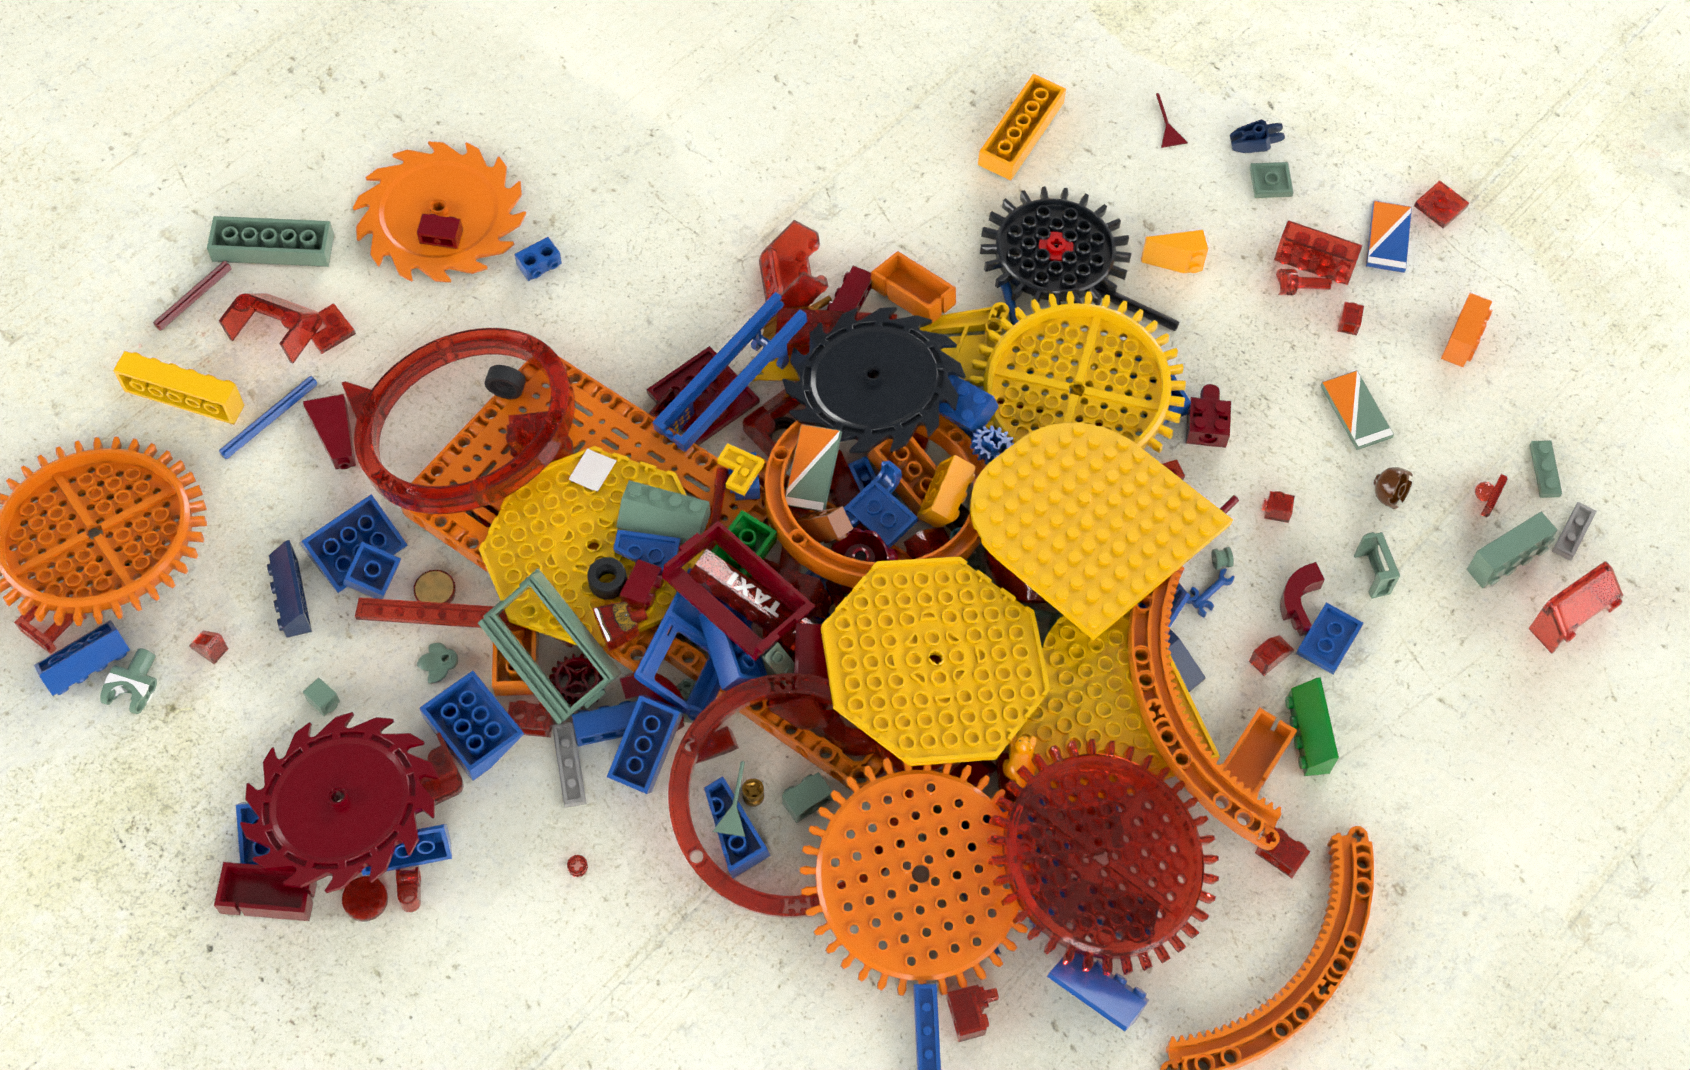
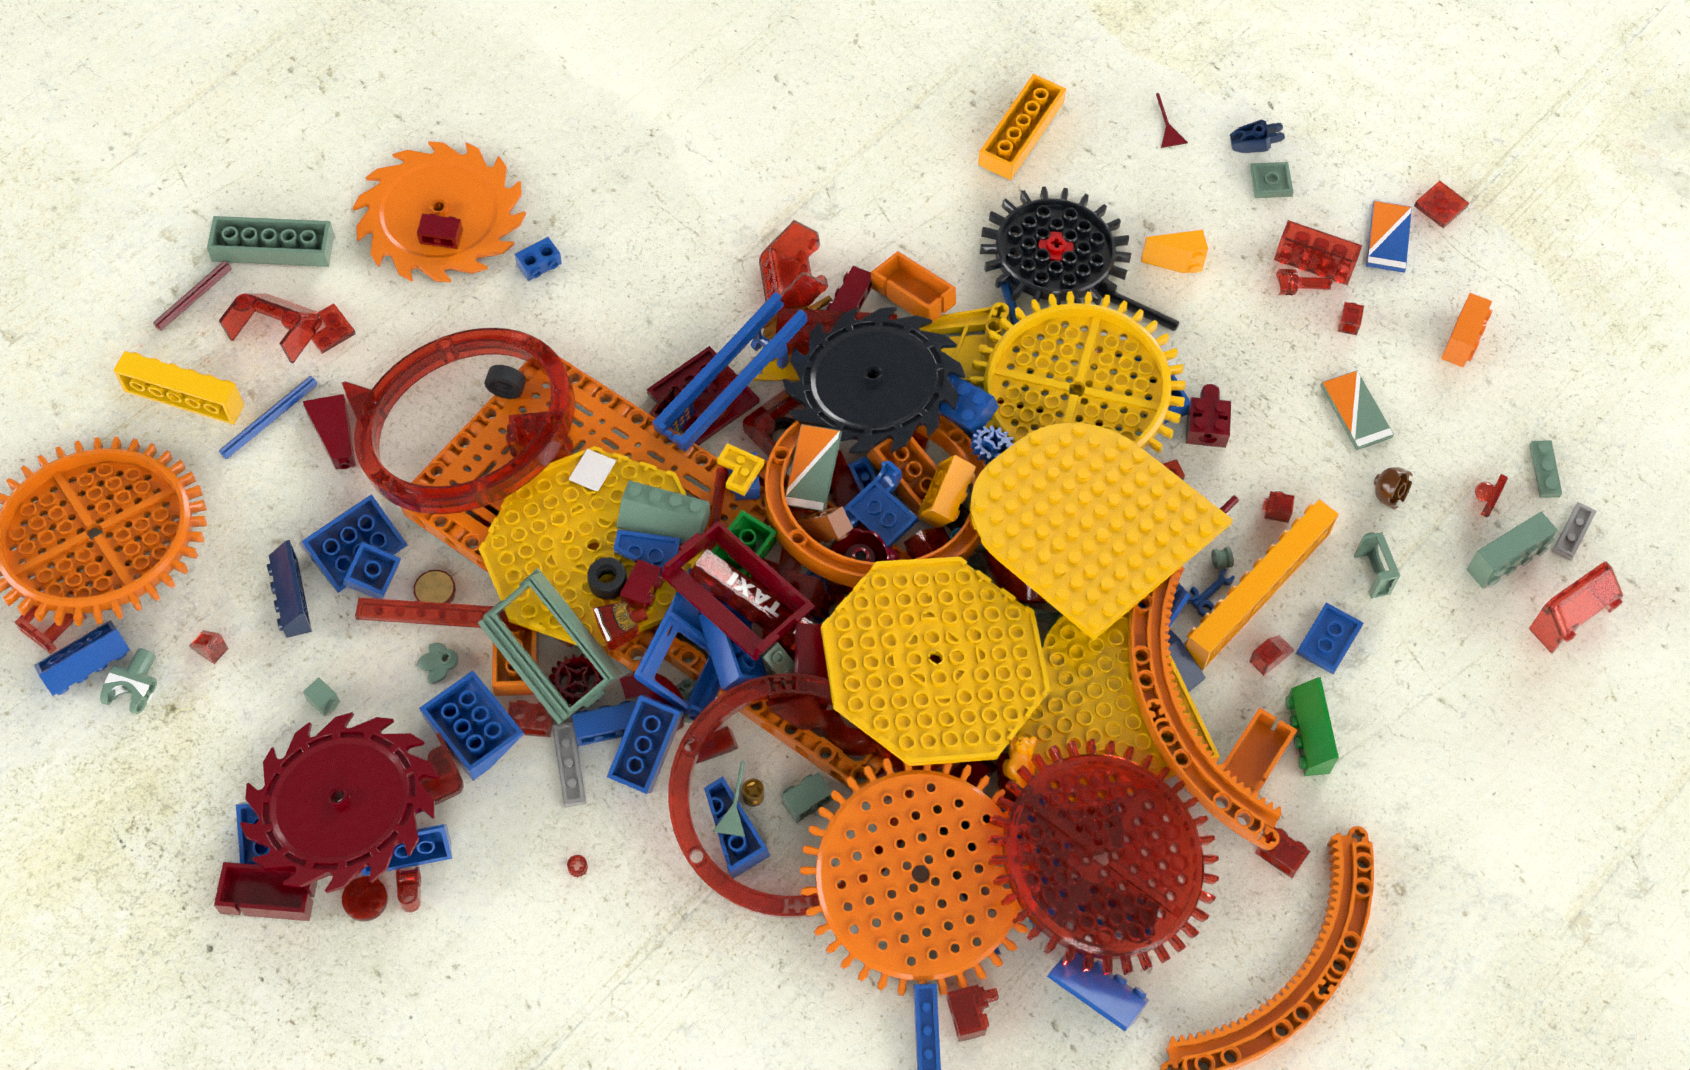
dark red arch [1280,562,1325,636] -> none
none -> light orange brick [1184,499,1339,671]

